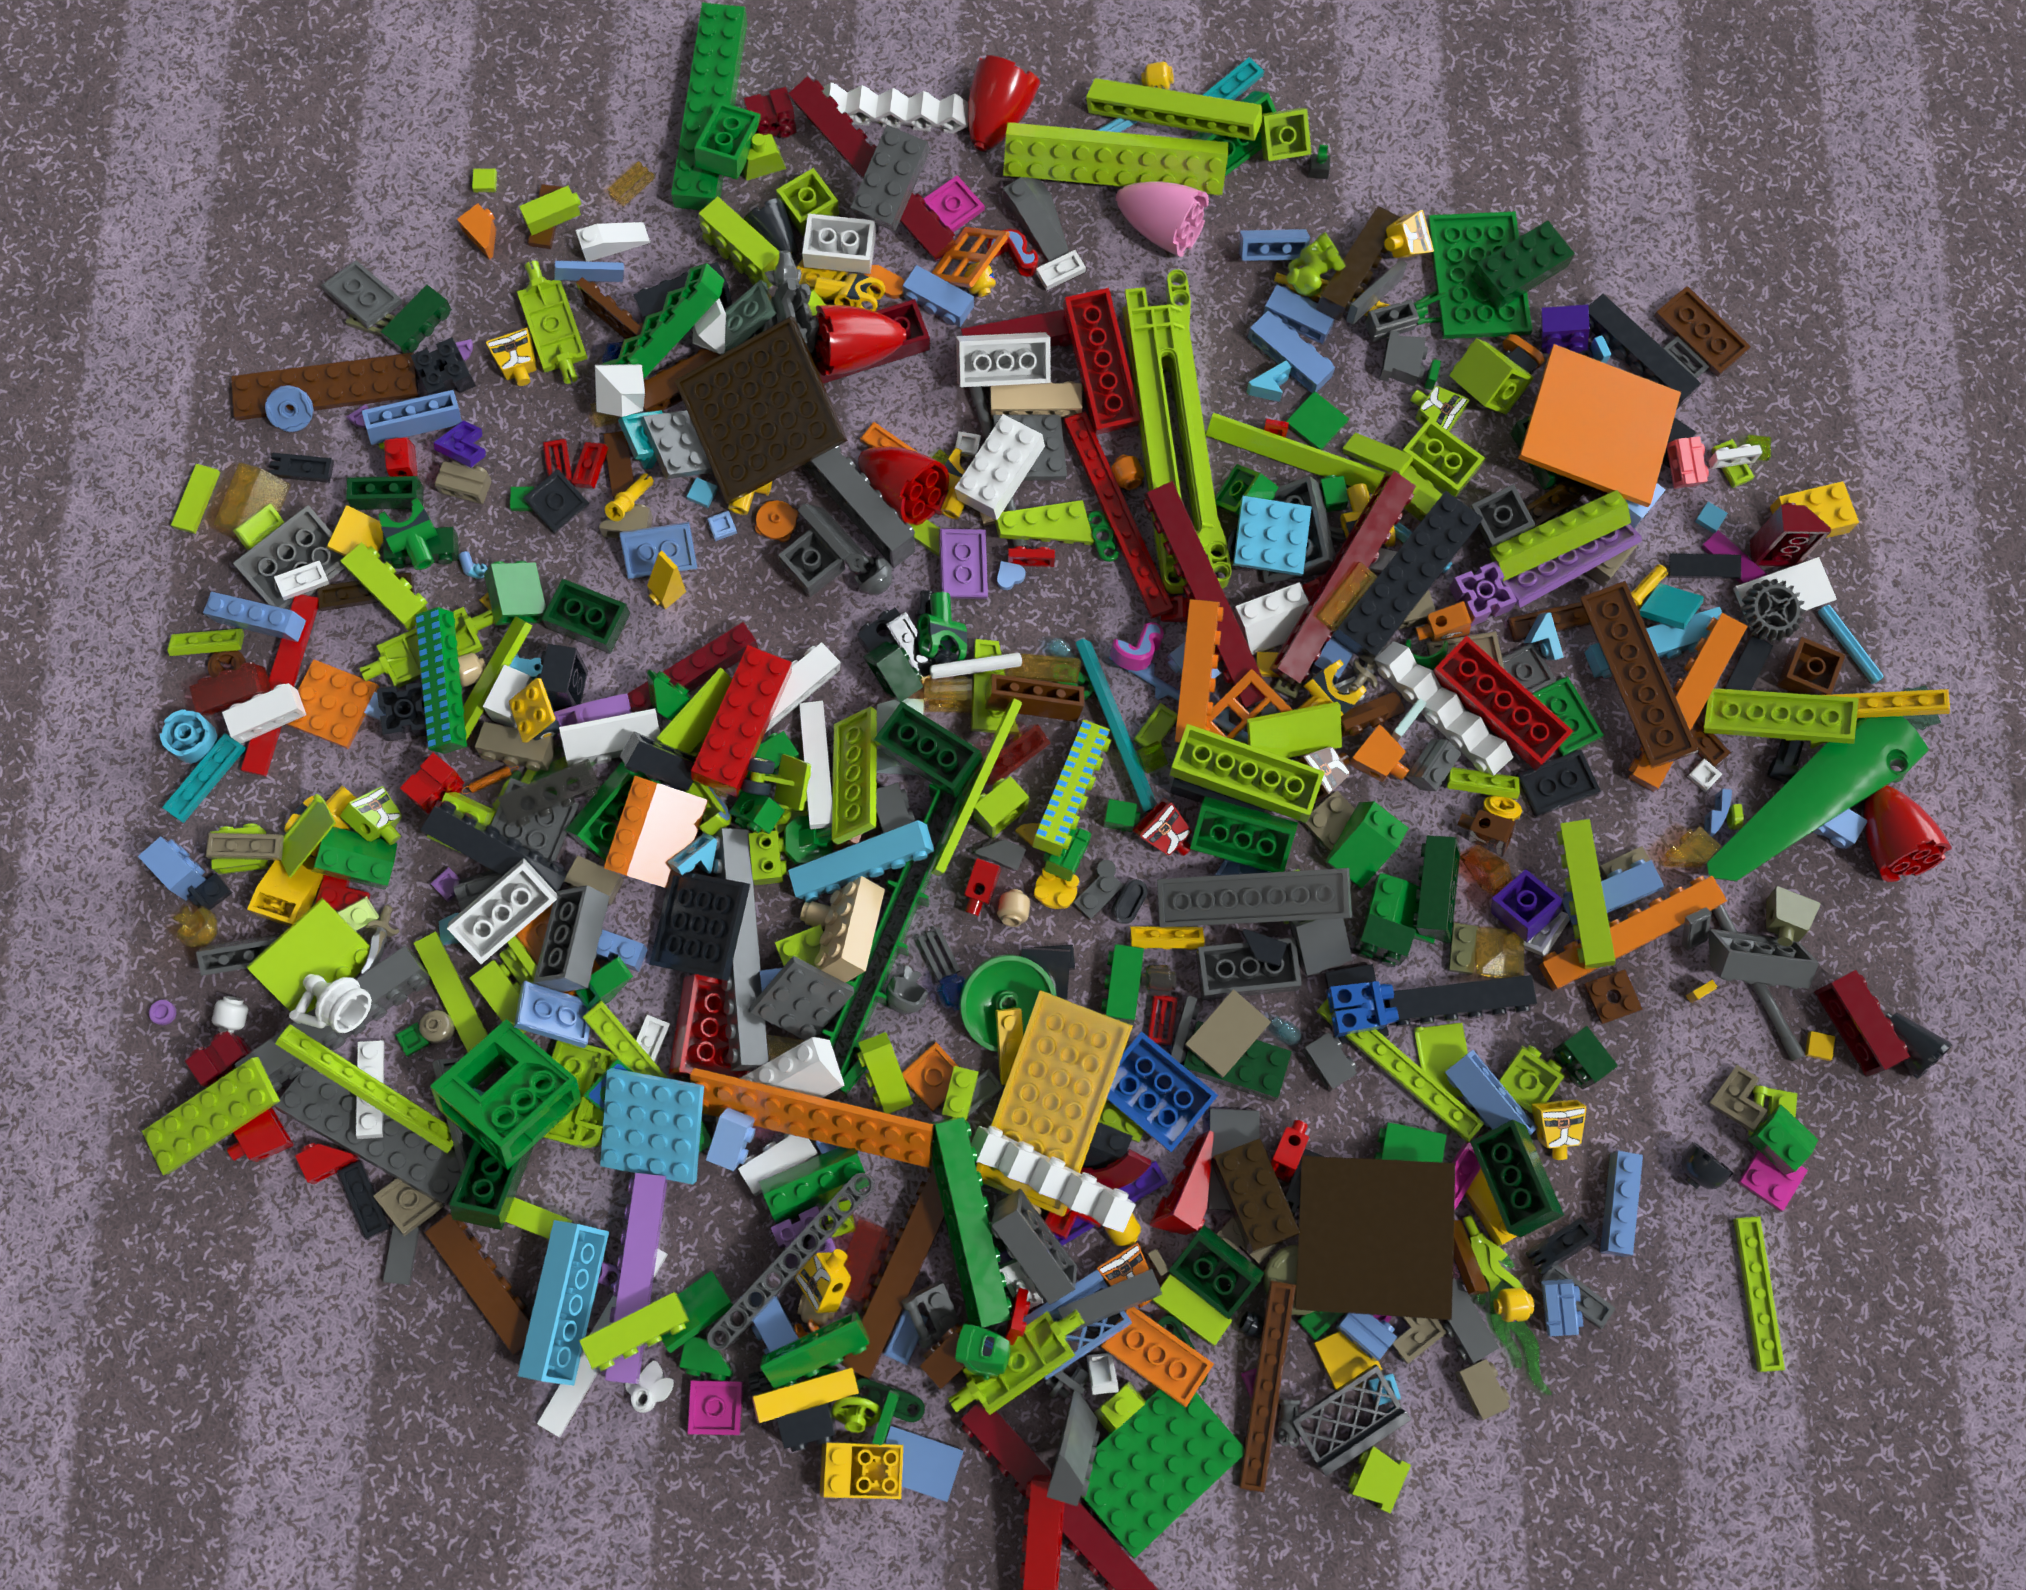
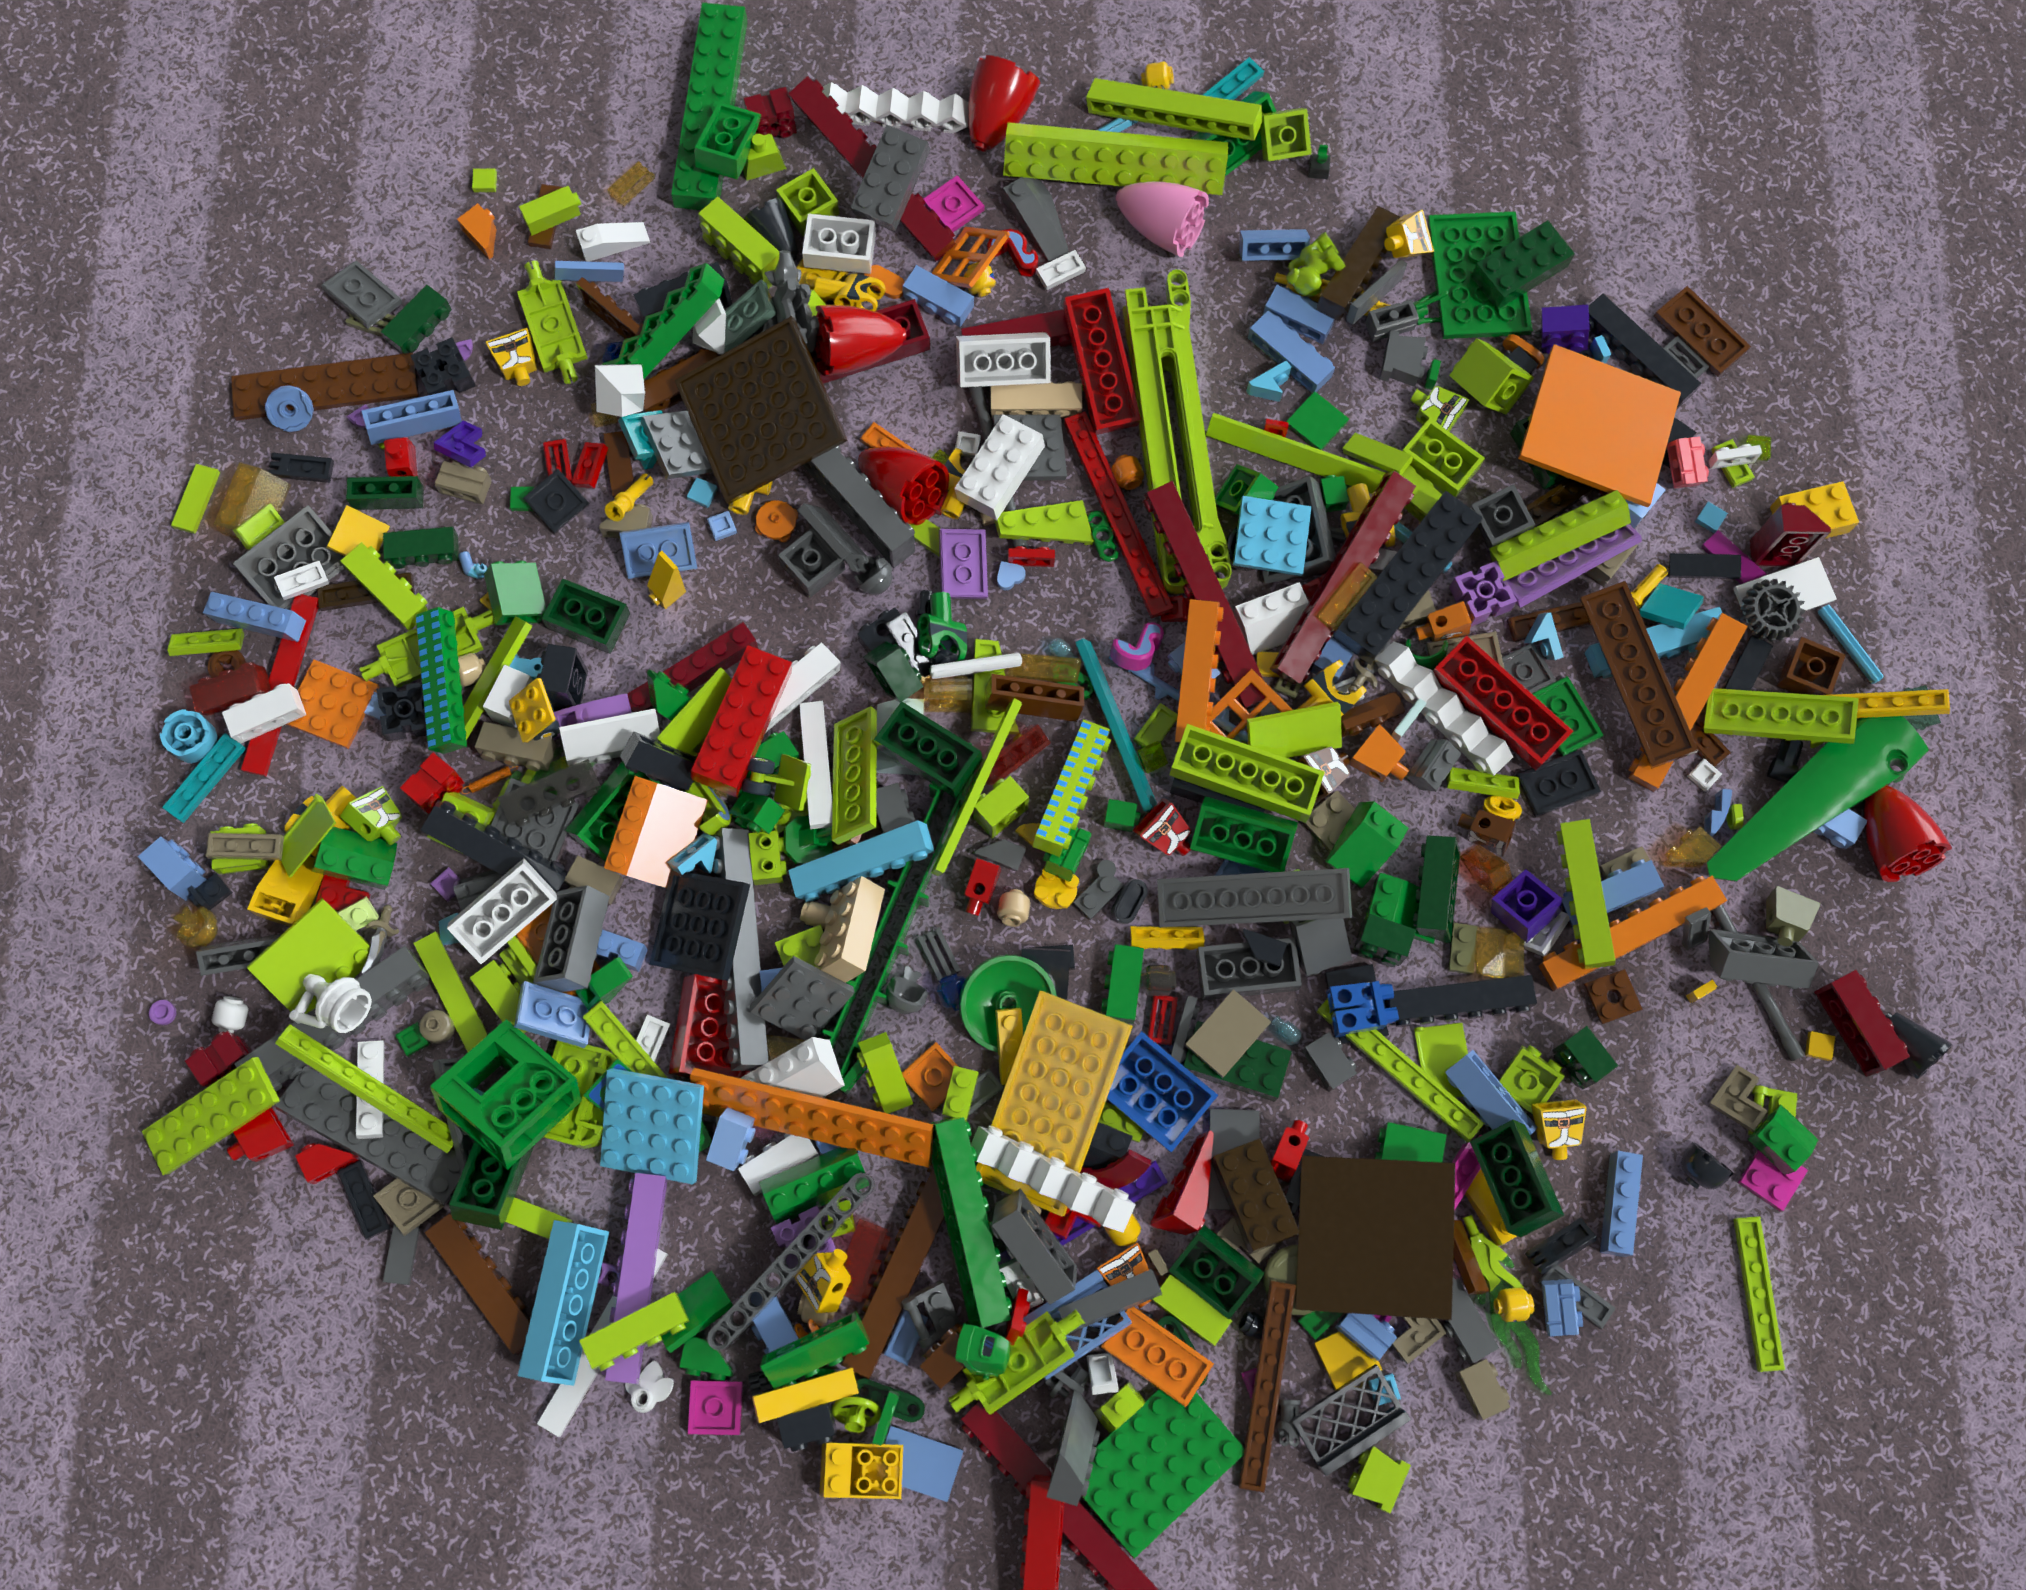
green connector [379,498,437,570] -> none

